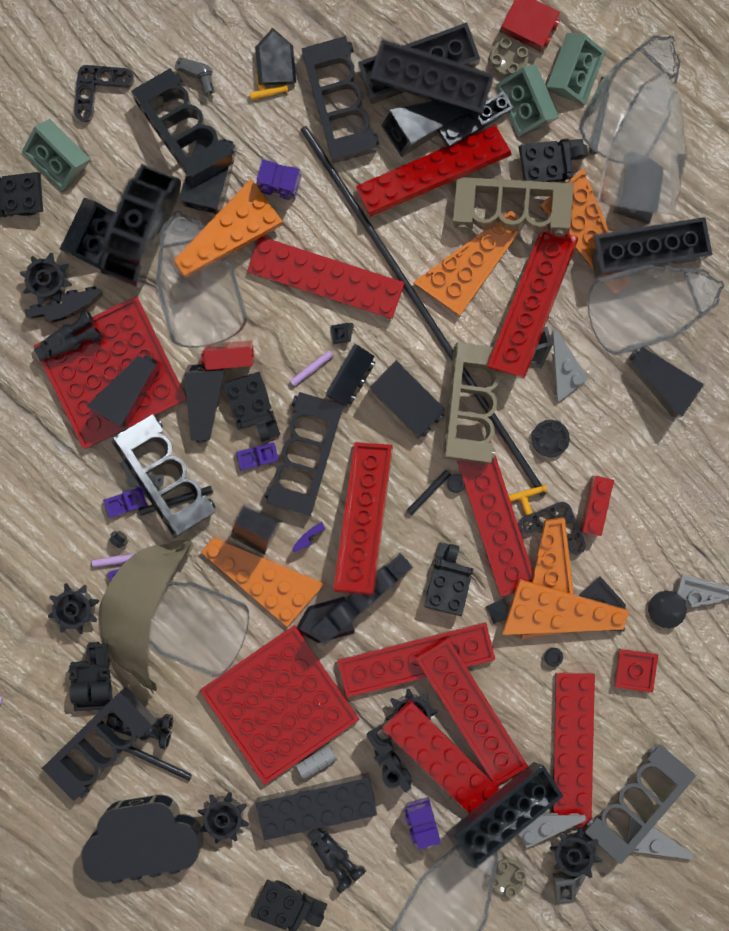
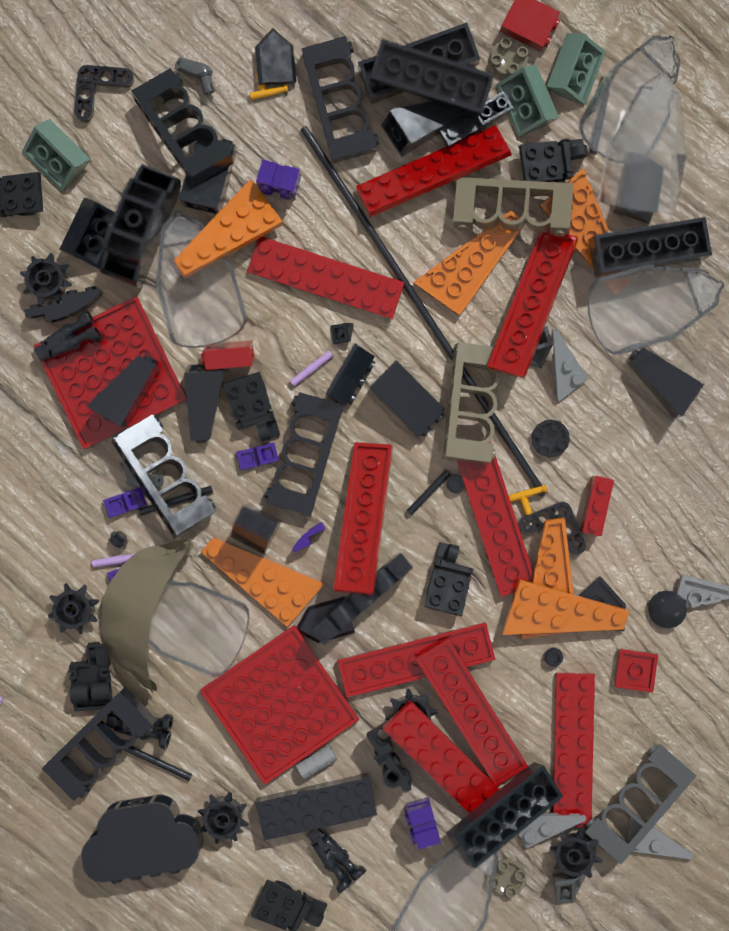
black slope [486,599,509,624] -> none

